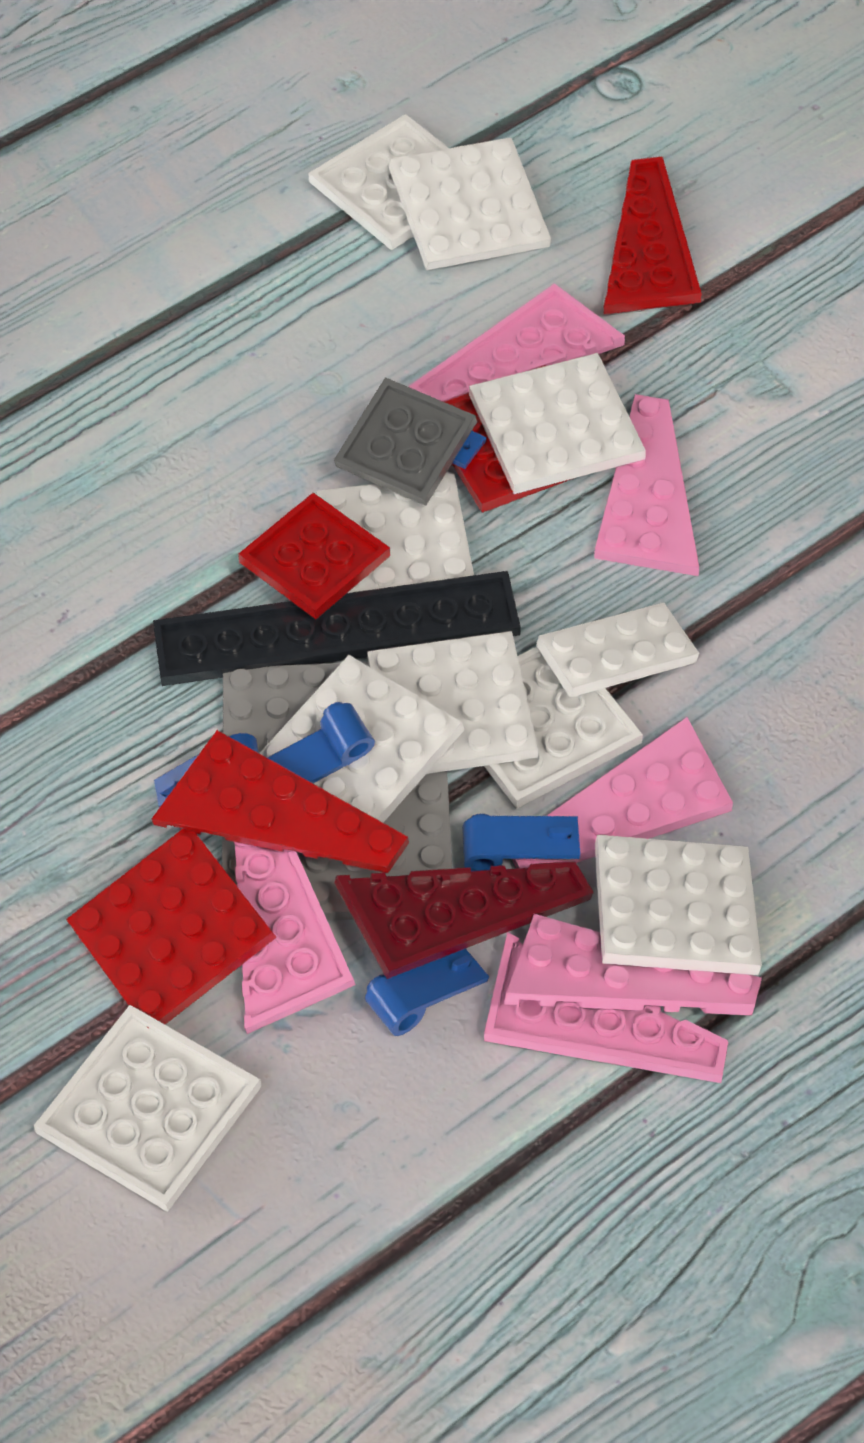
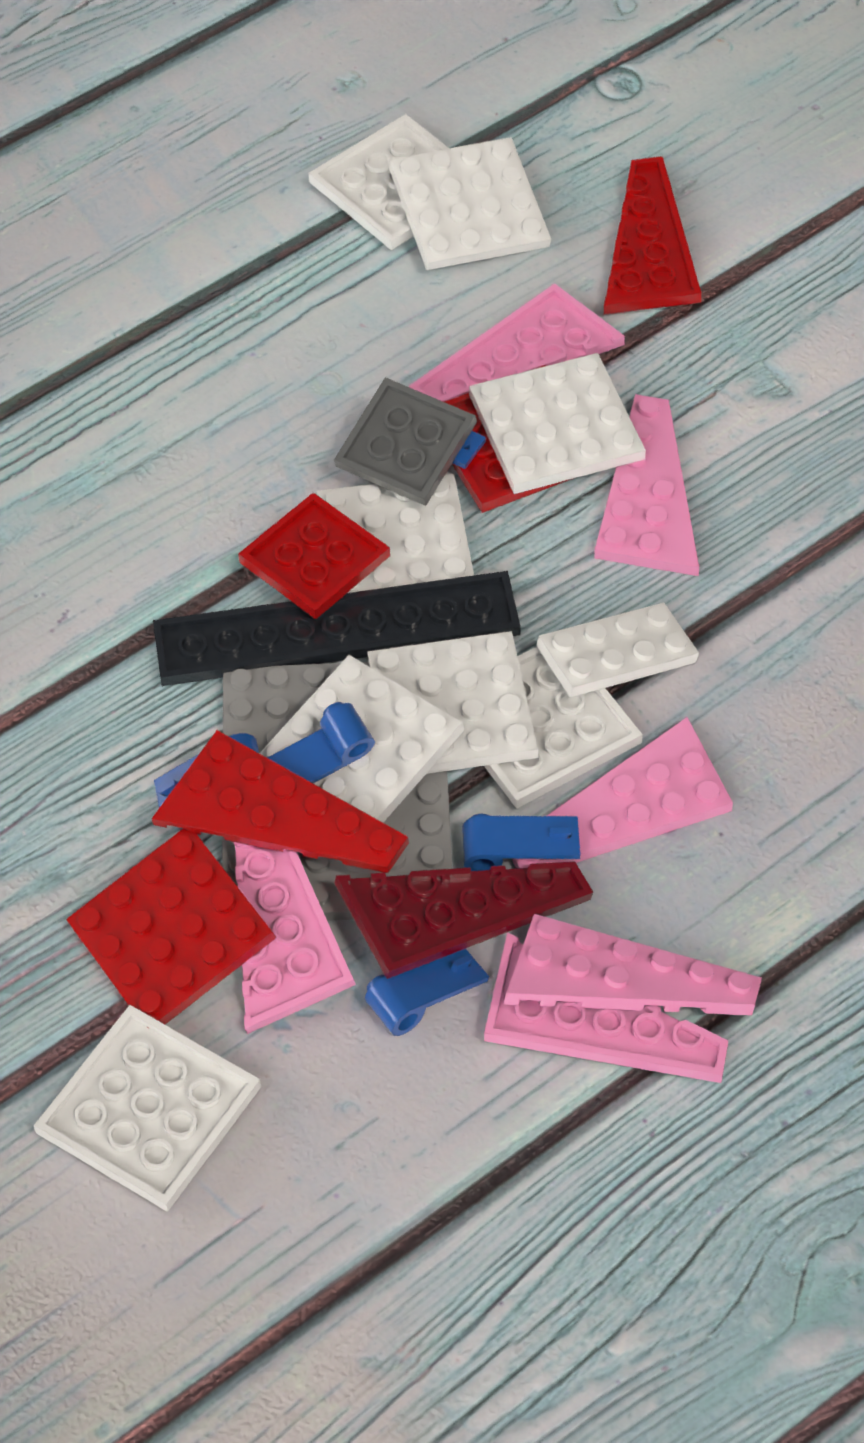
white plate [595,835,762,975] -> none

